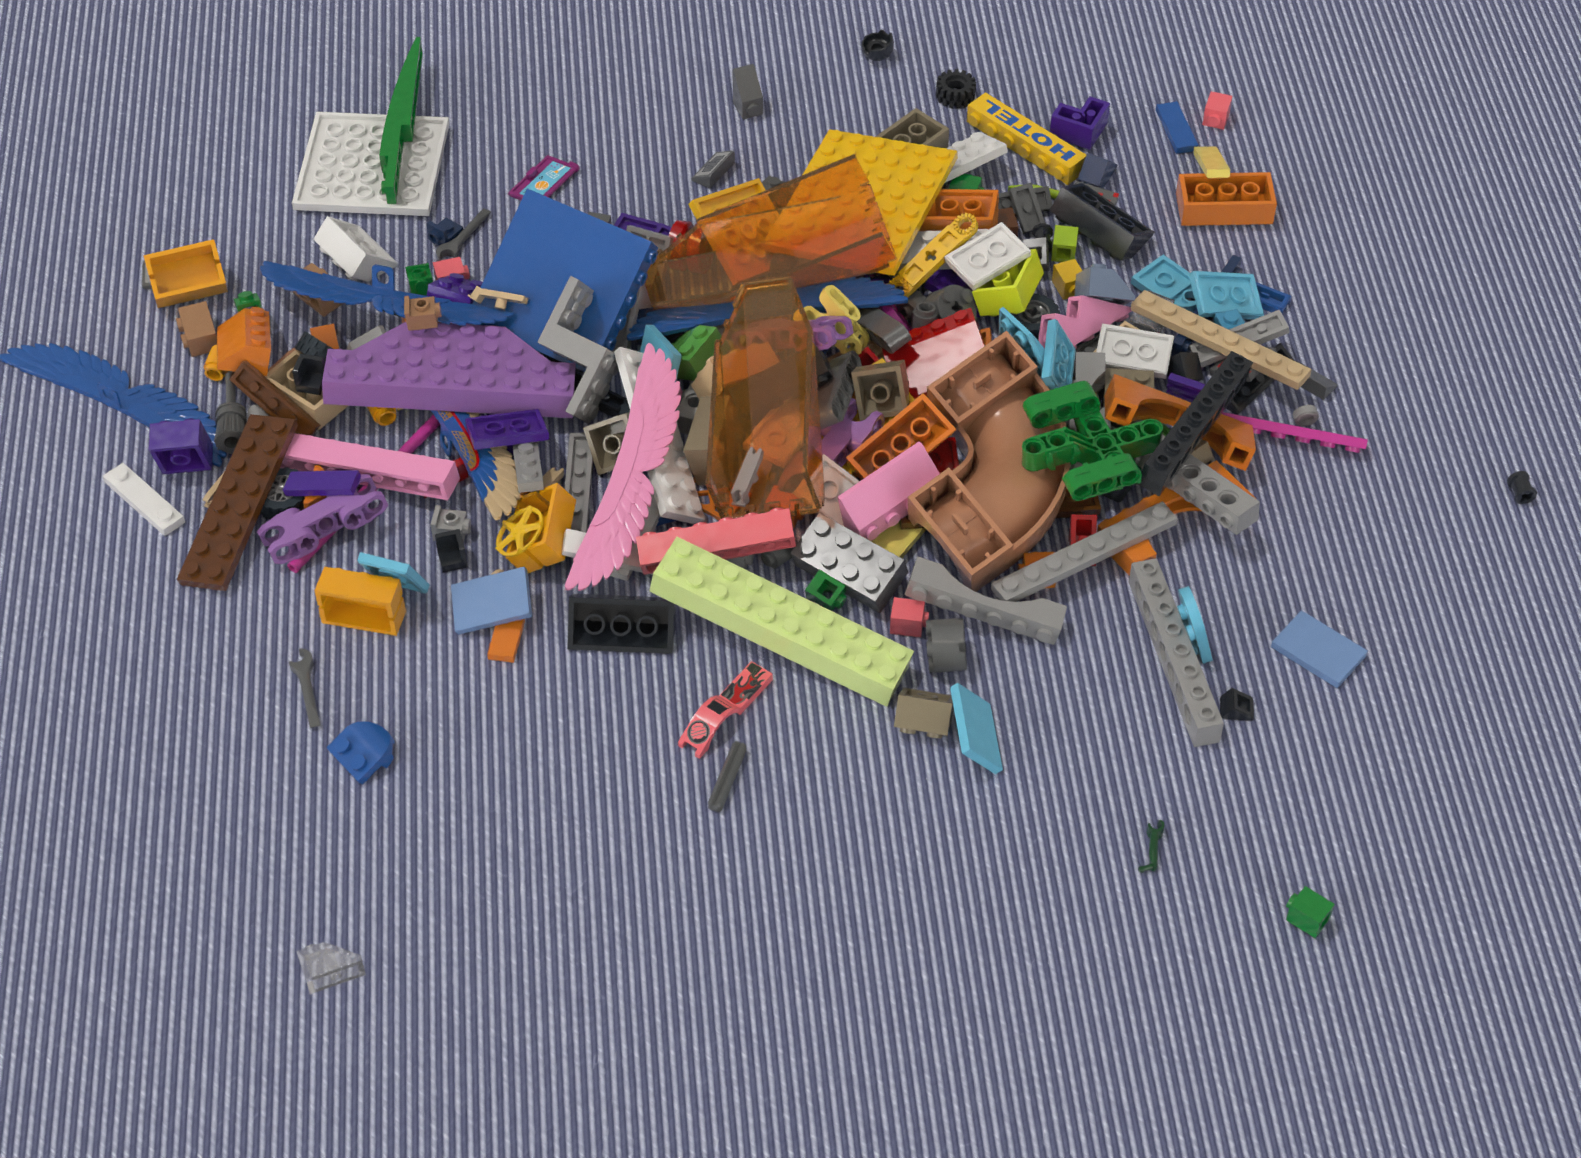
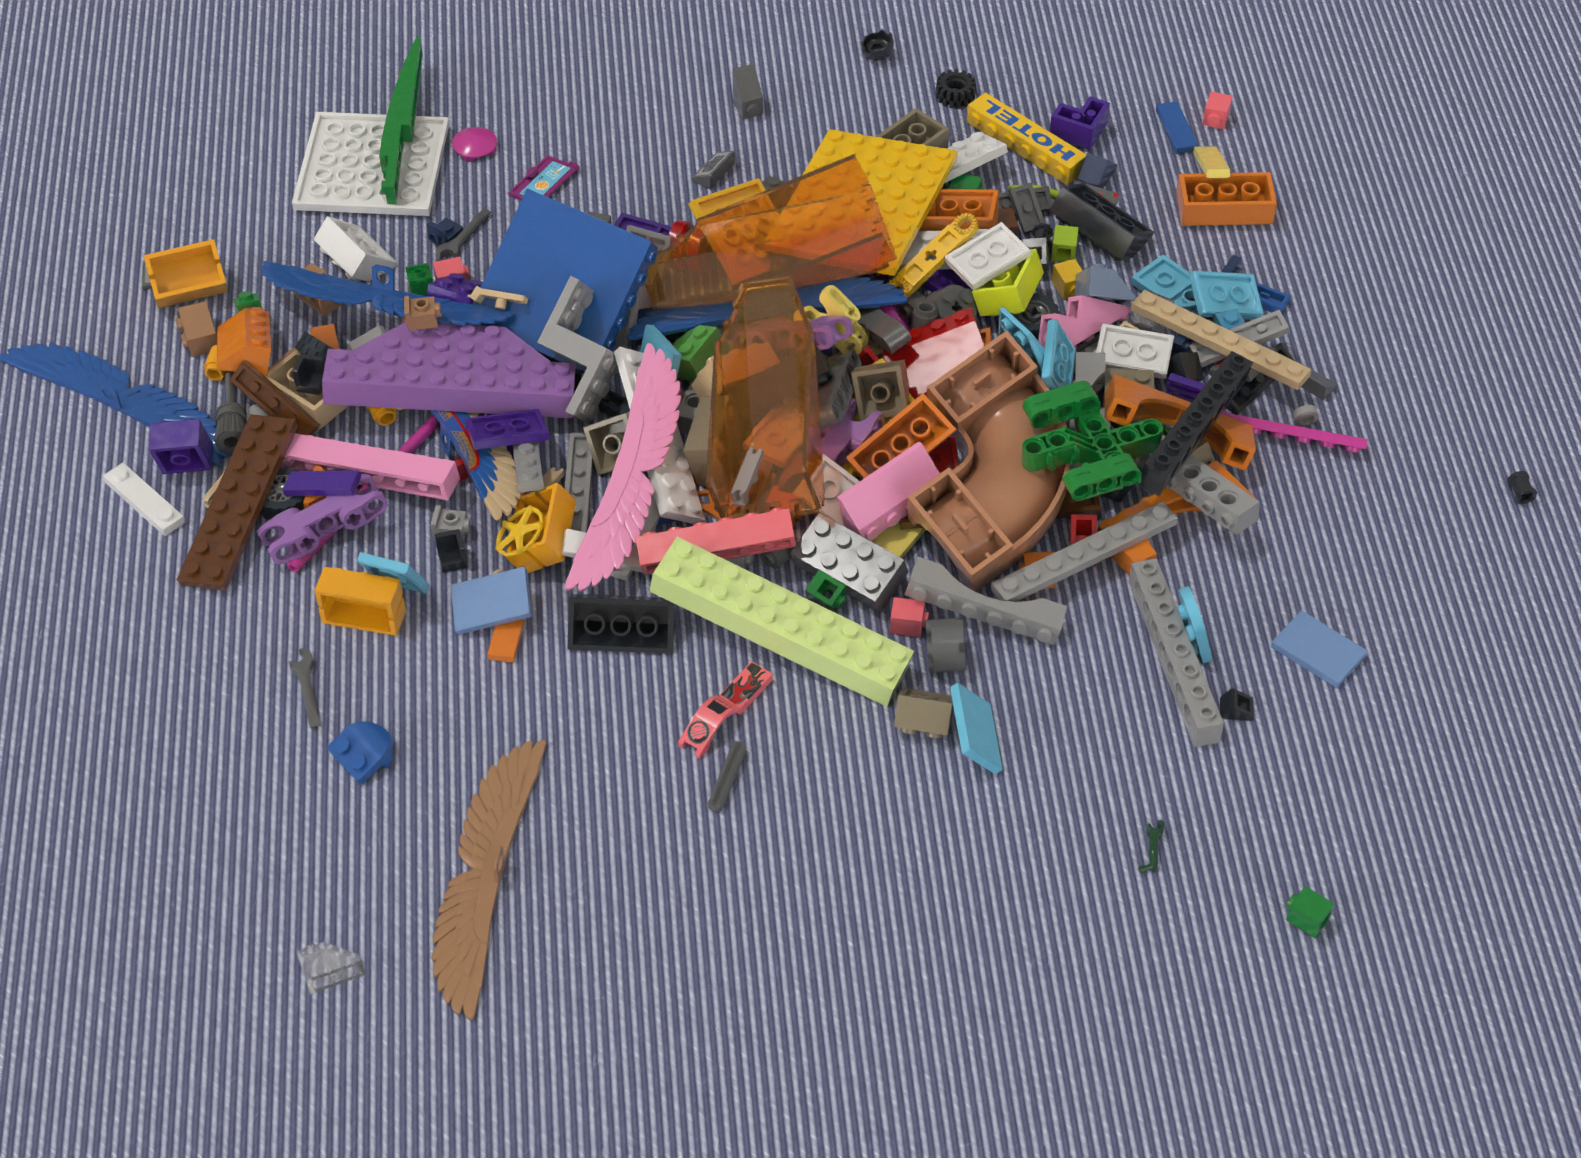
none -> medium nougat piece [431,740,546,1020]
none -> dark pink dish [452,127,497,162]

